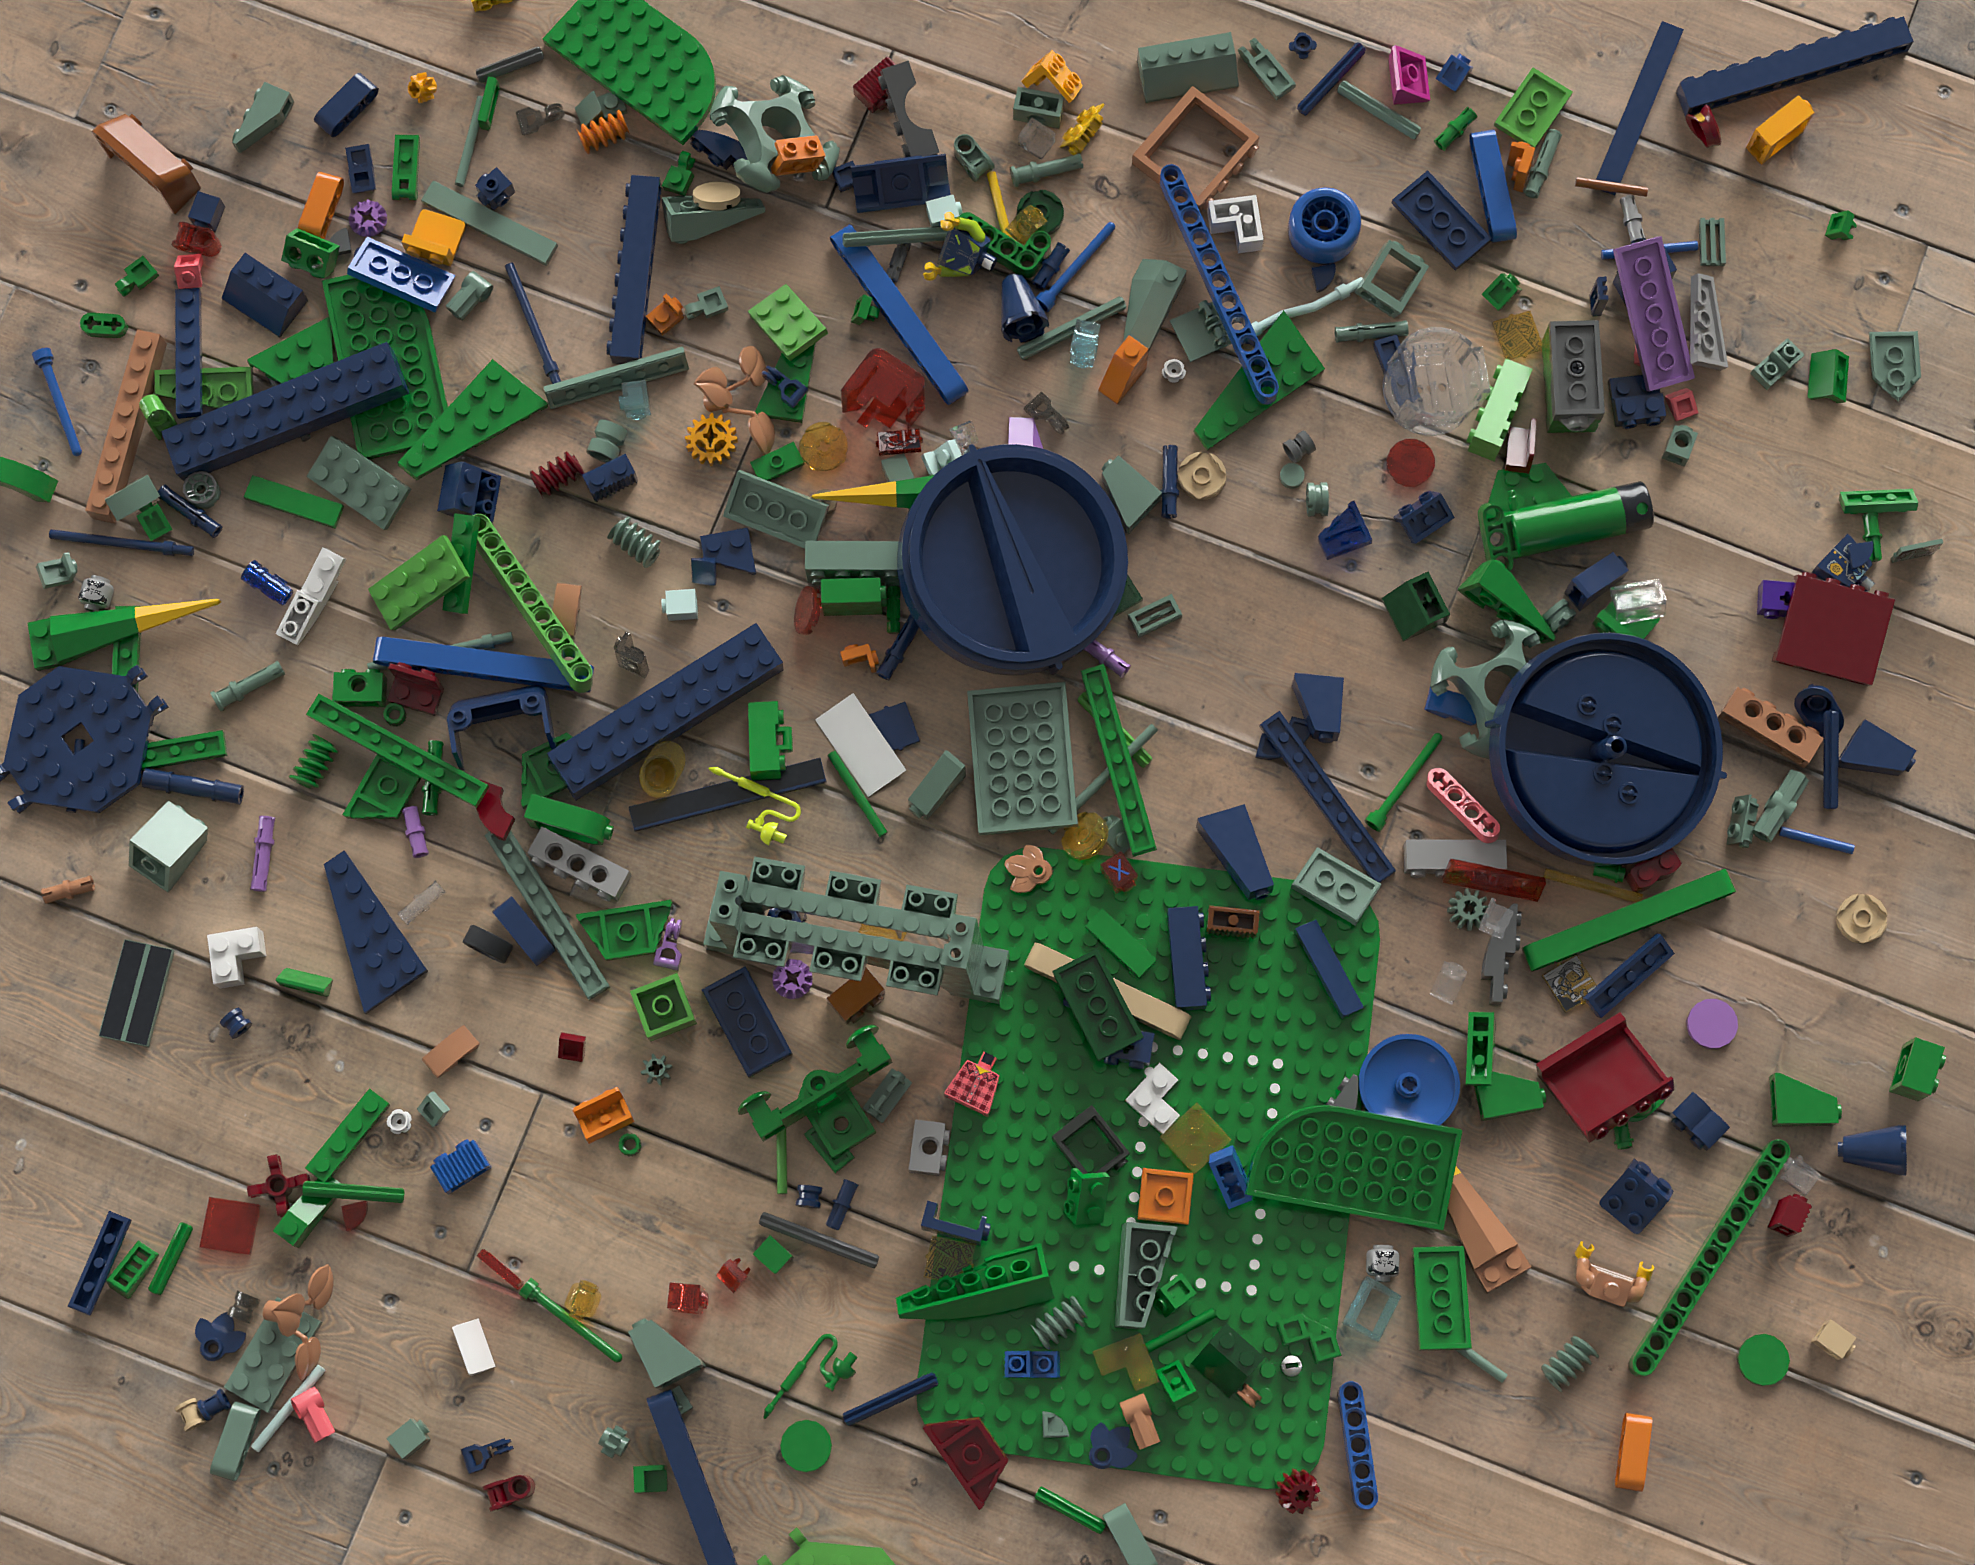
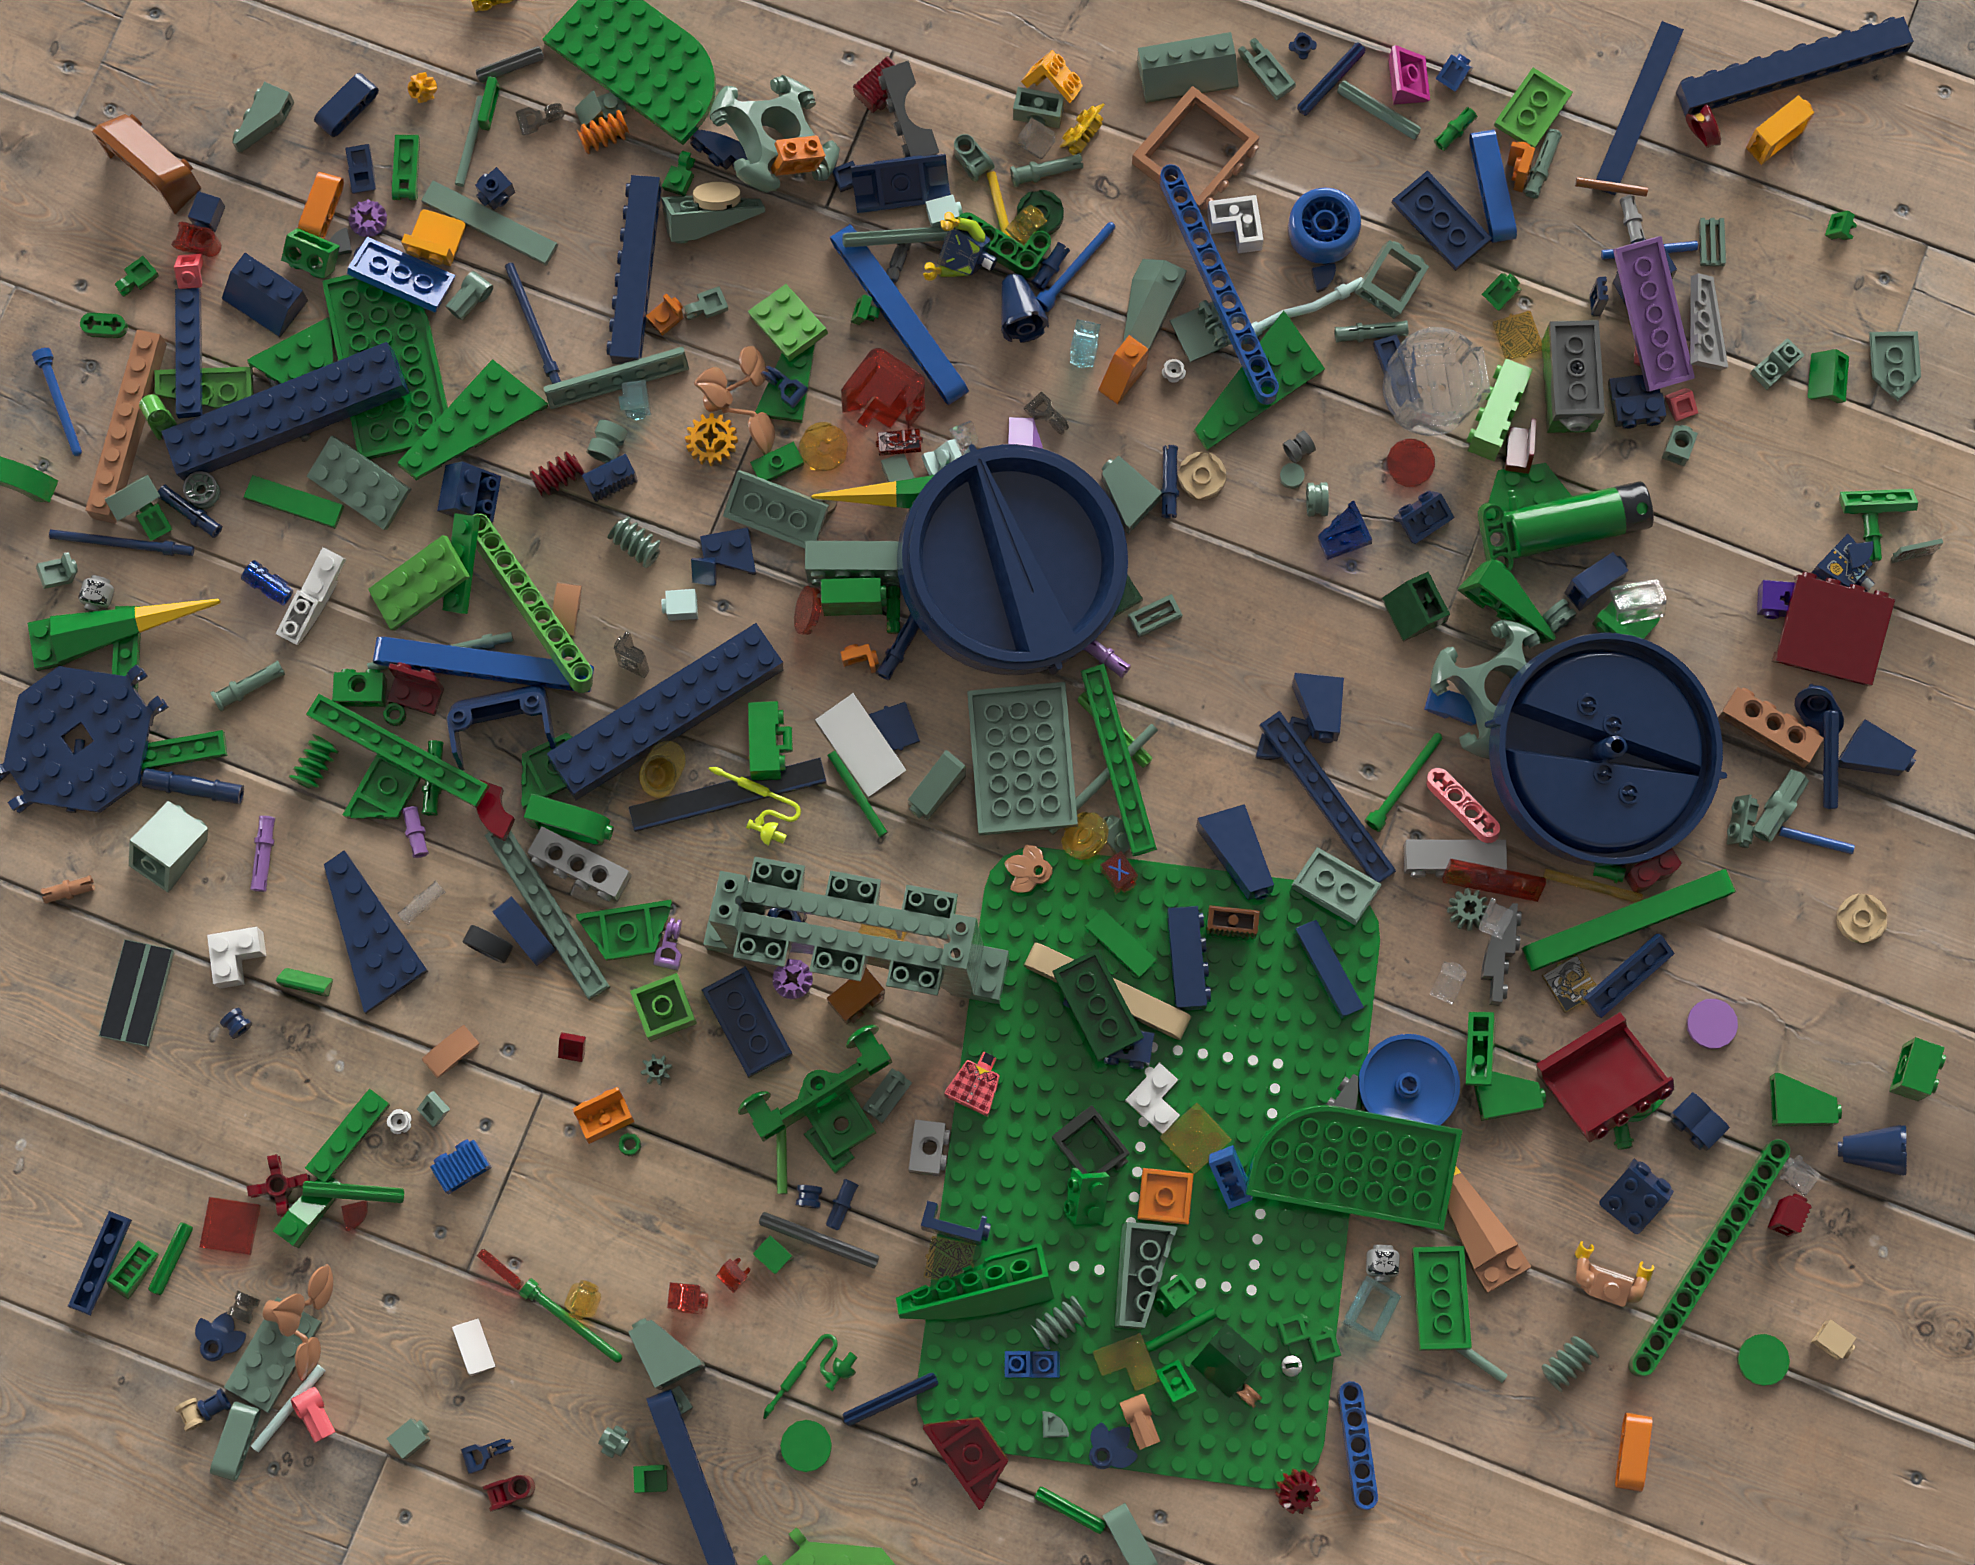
sand green axle [1017,297,1126,360] -> none

